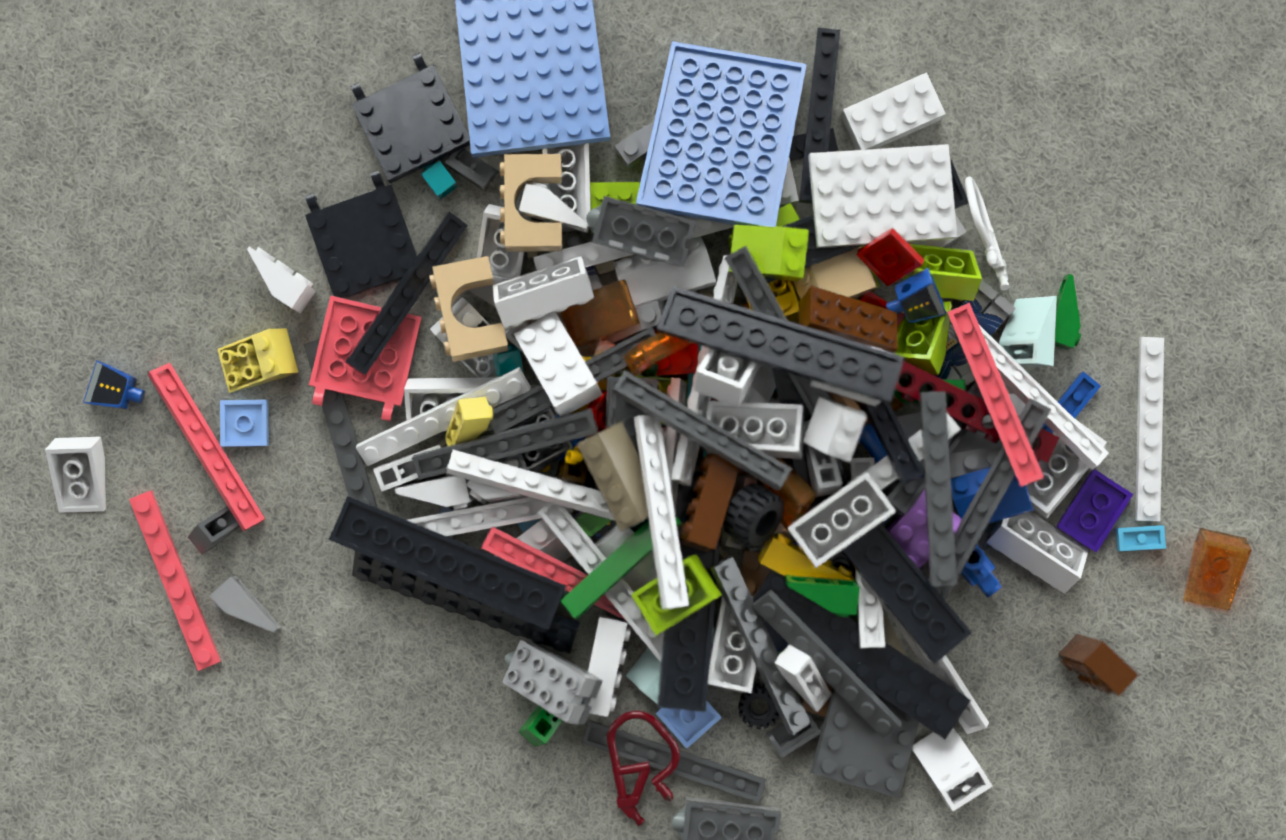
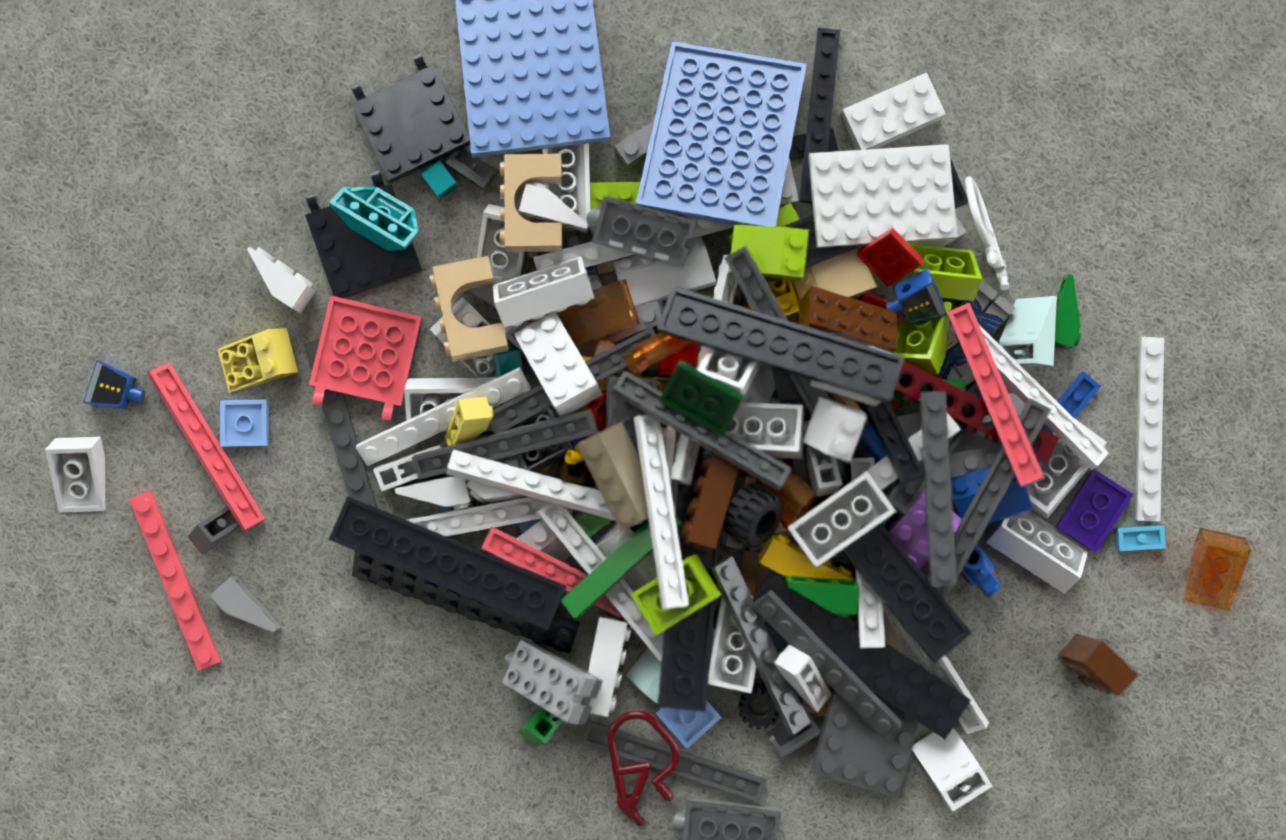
black plate [345,211,468,376] -> none
none -> teal wedge [329,186,419,251]
none -> dark green plate [659,360,745,436]

